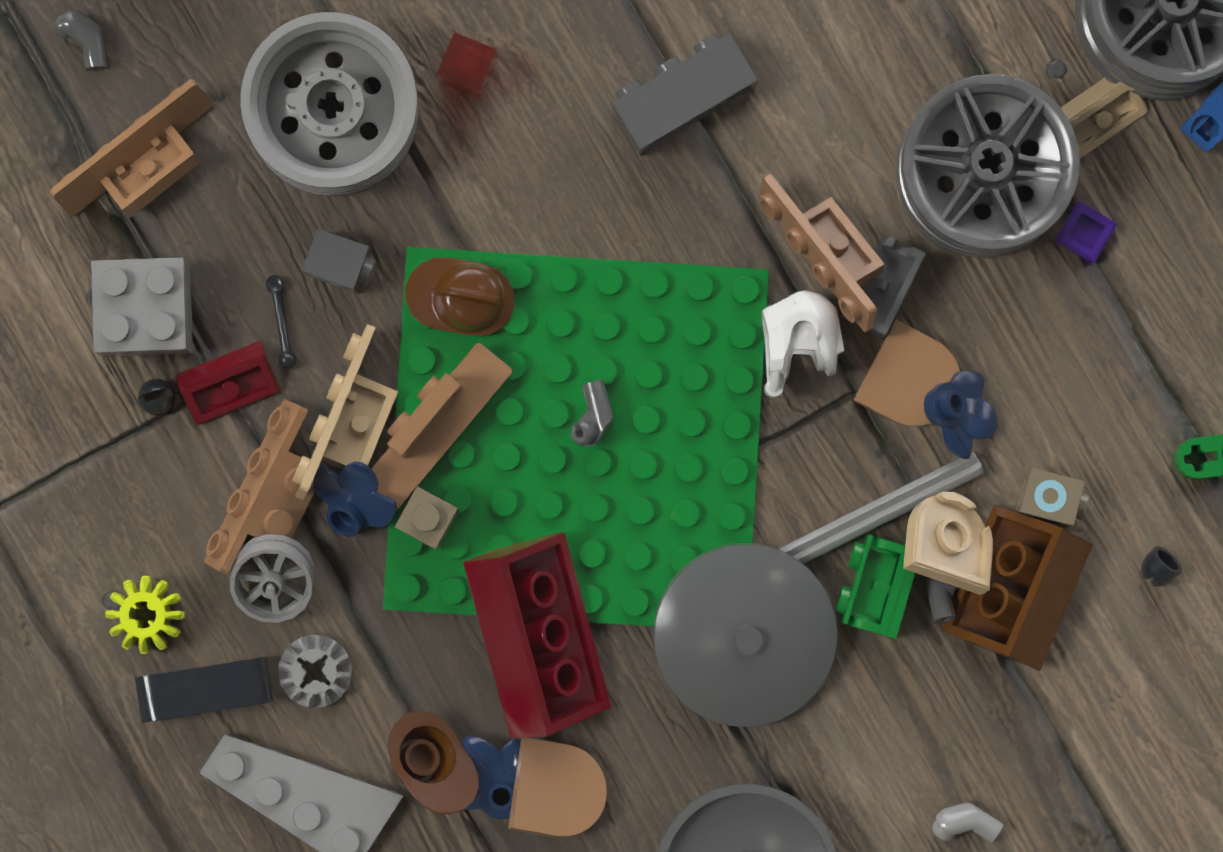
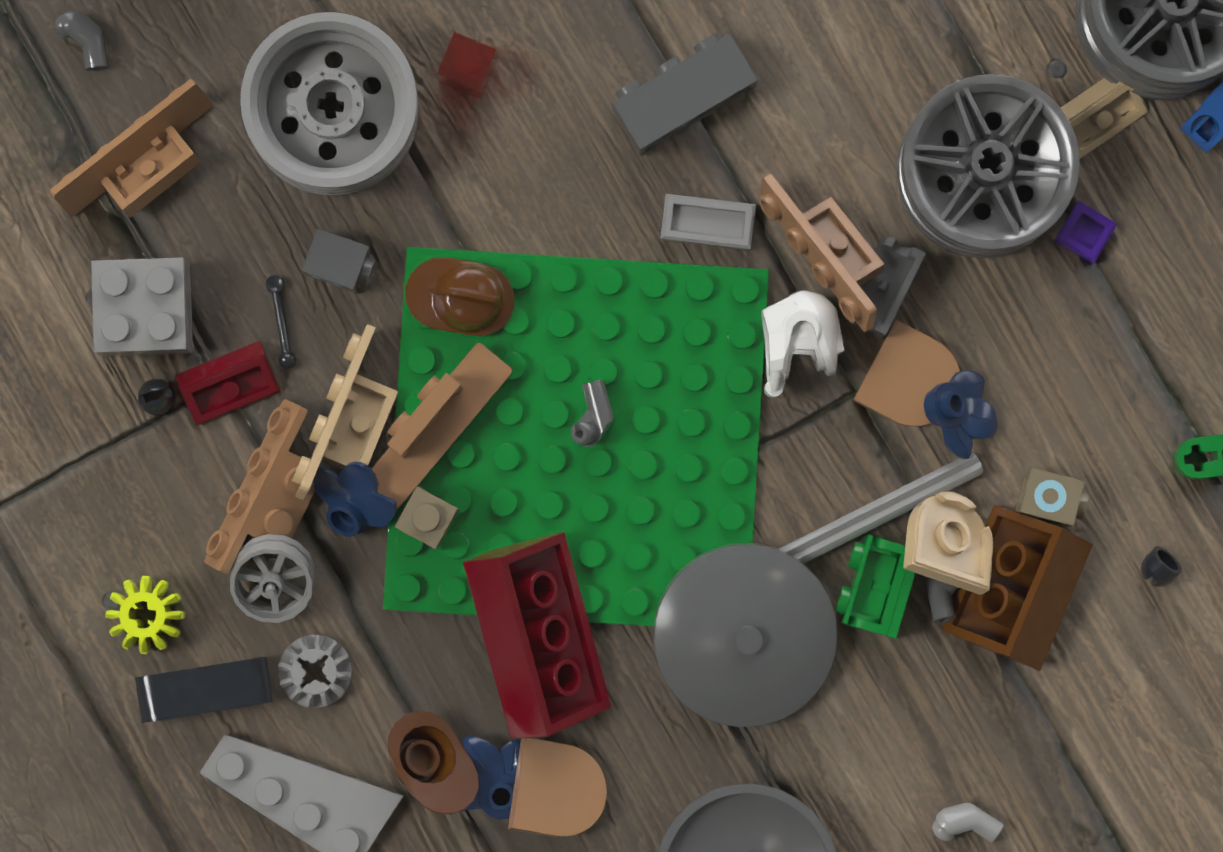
none -> light grey tile [660,194,756,251]

